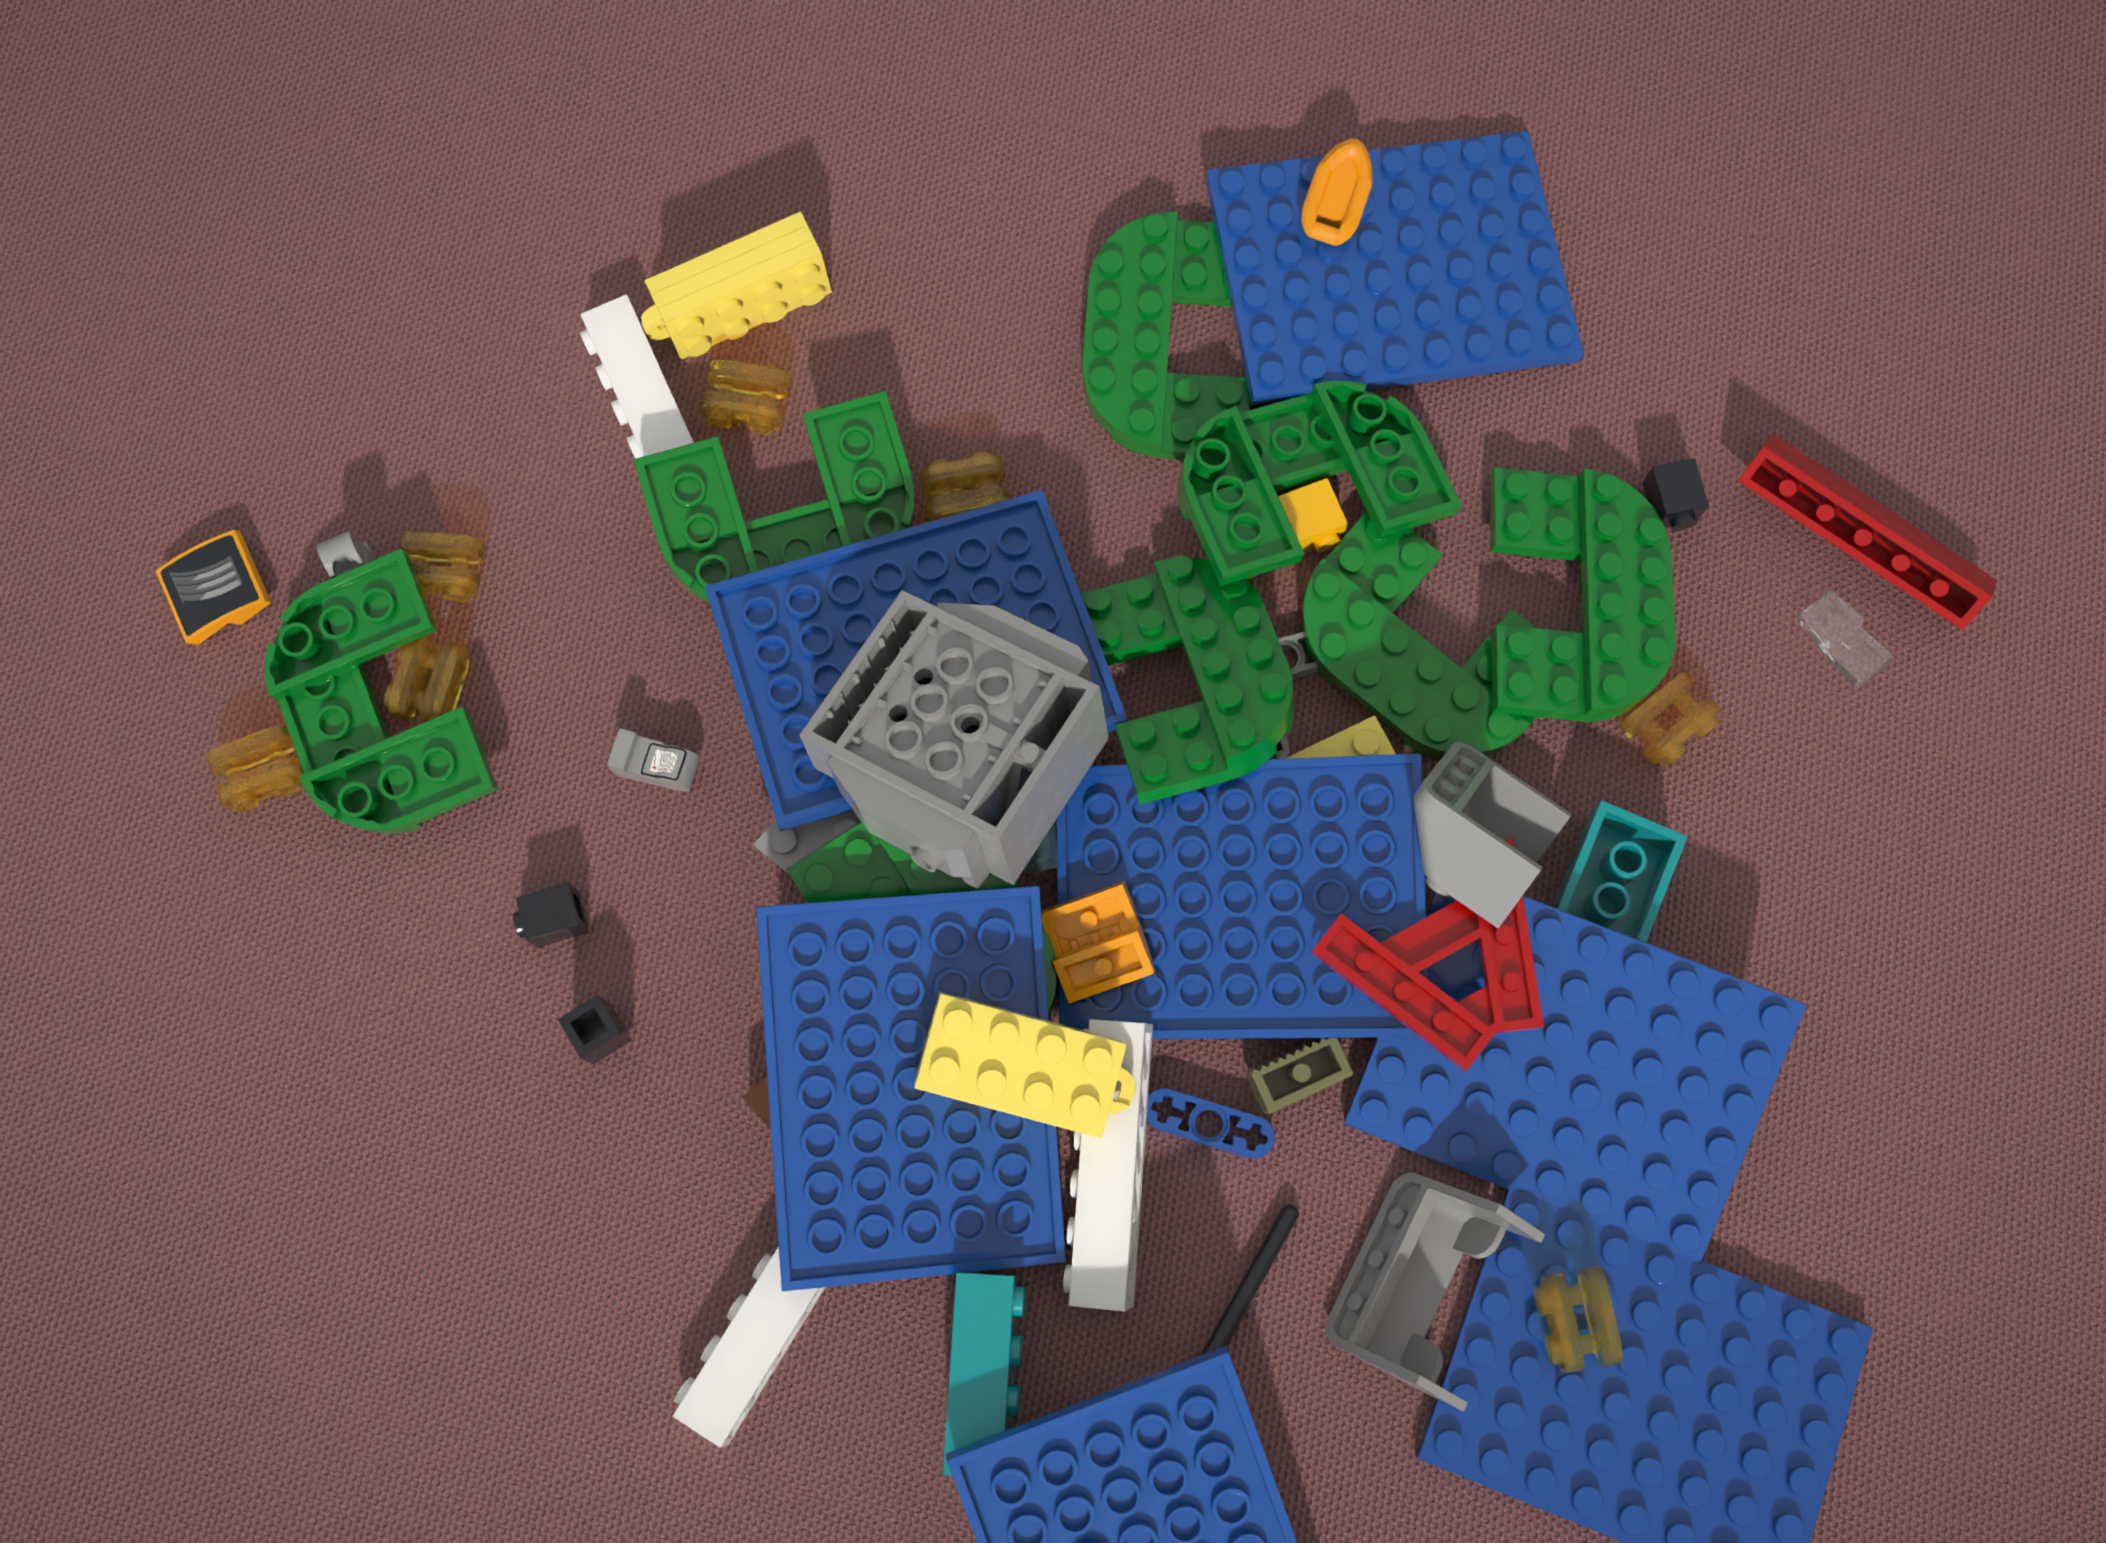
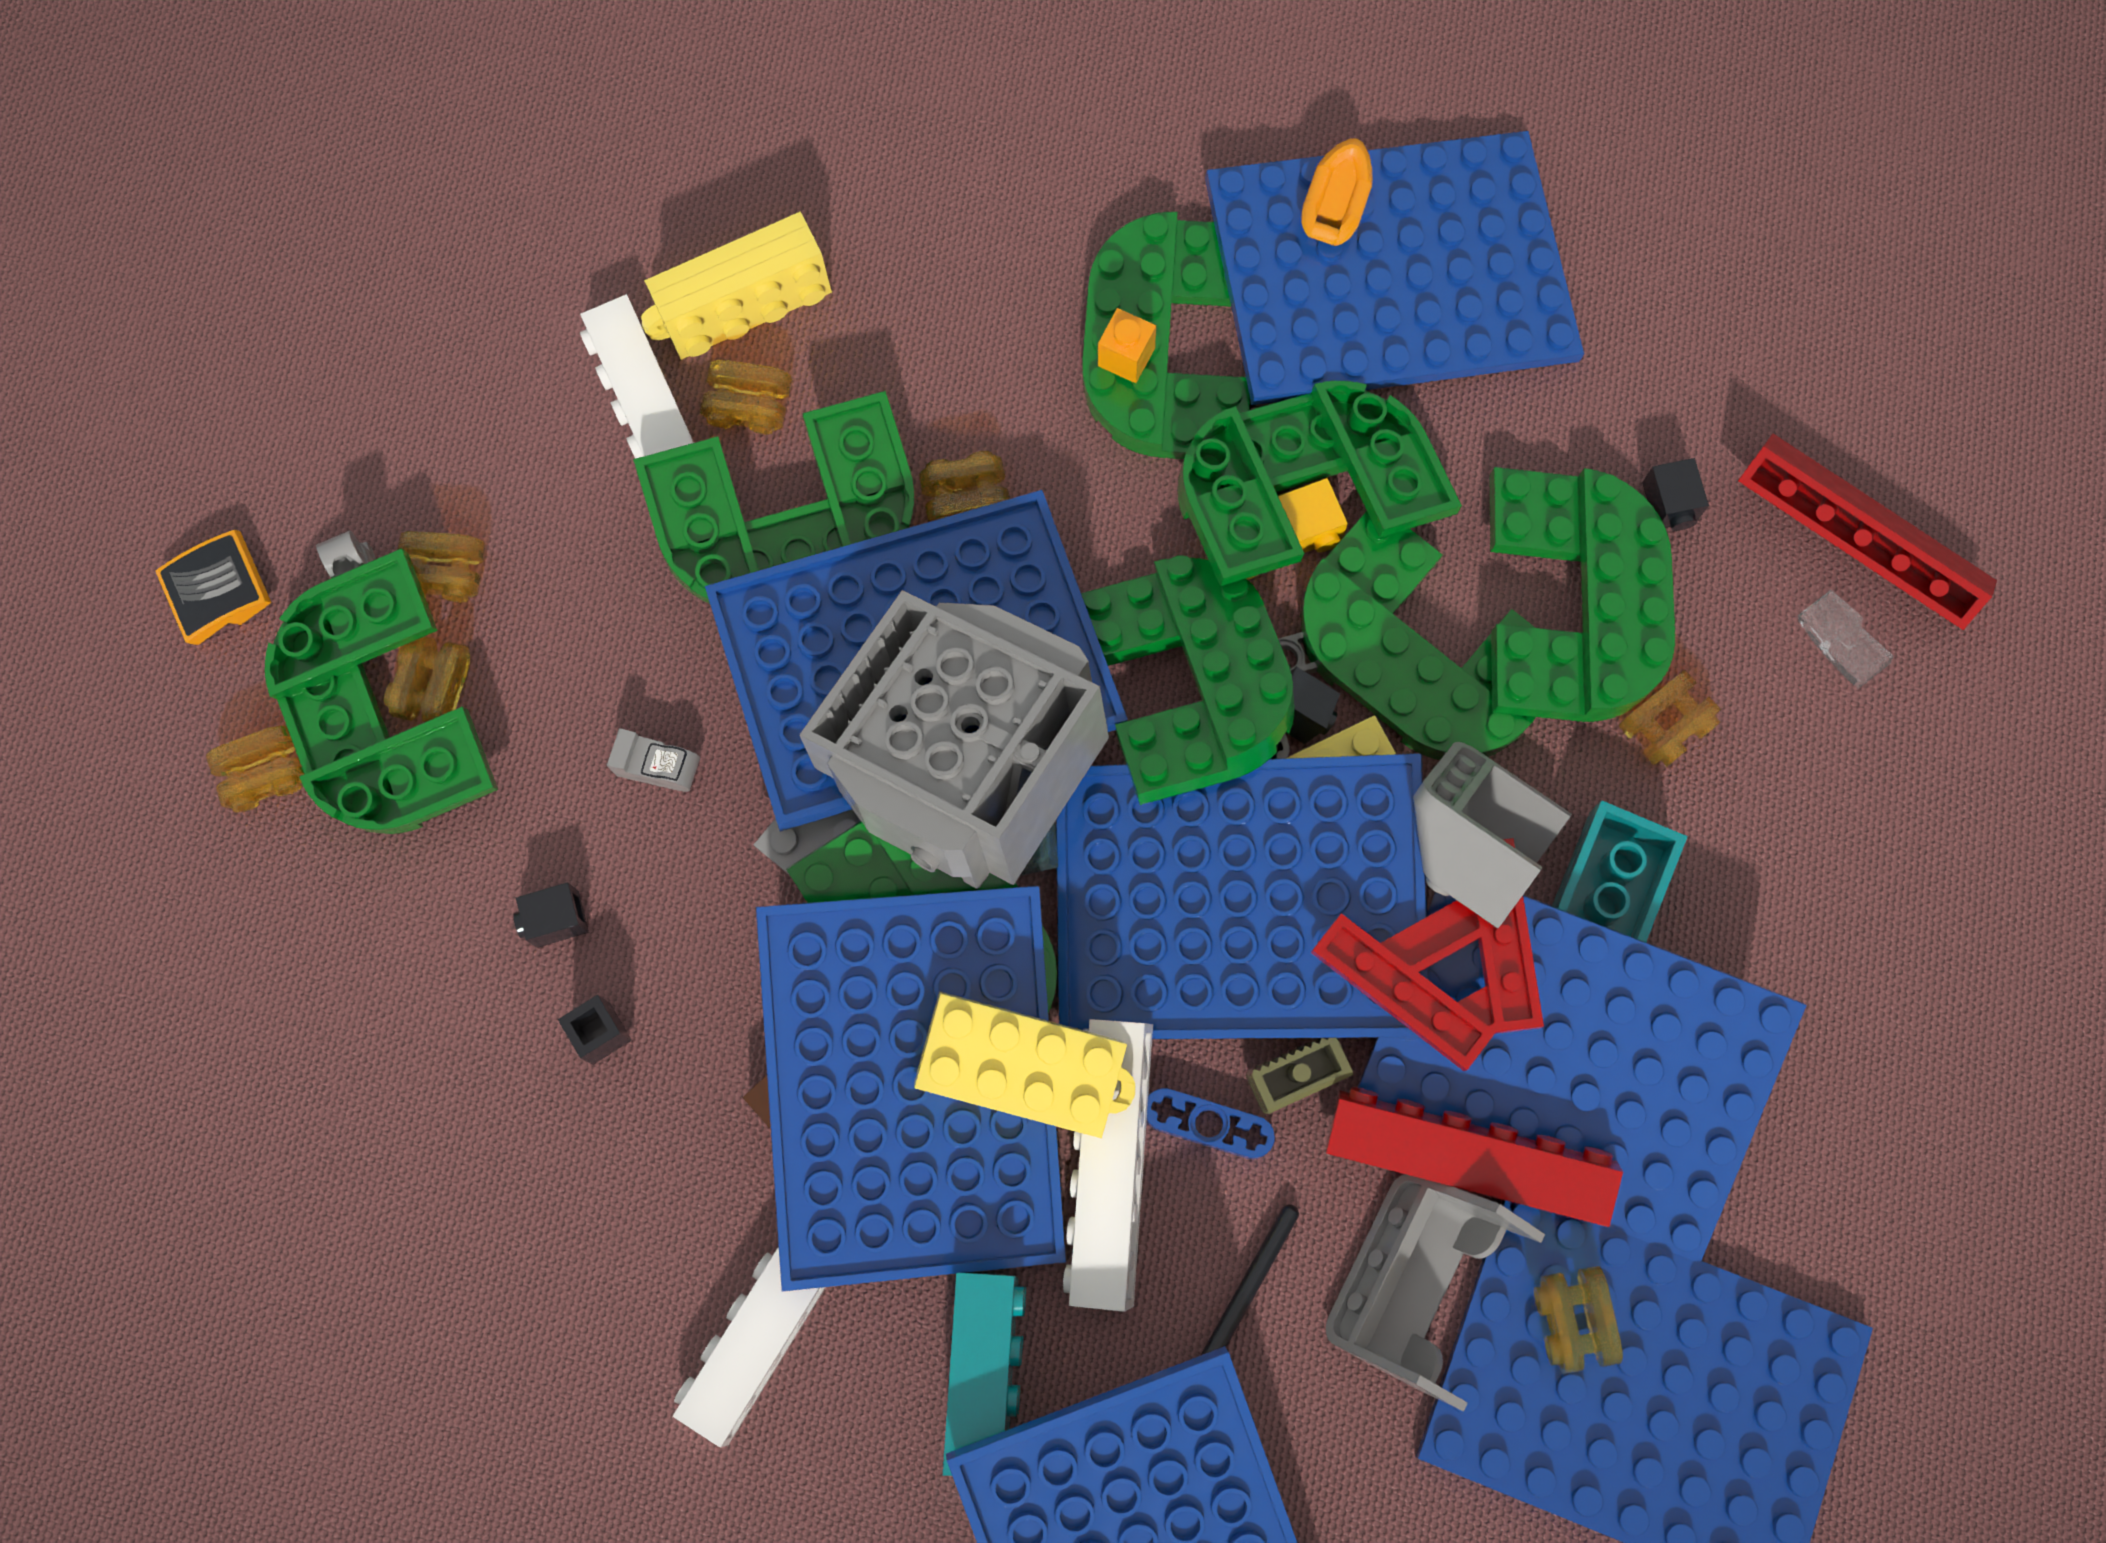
light orange slope [1041,880,1155,1004] -> none
none -> light orange brick [1098,308,1156,383]
none -> black brick [1286,666,1340,744]
none -> red brick [1326,1087,1623,1227]

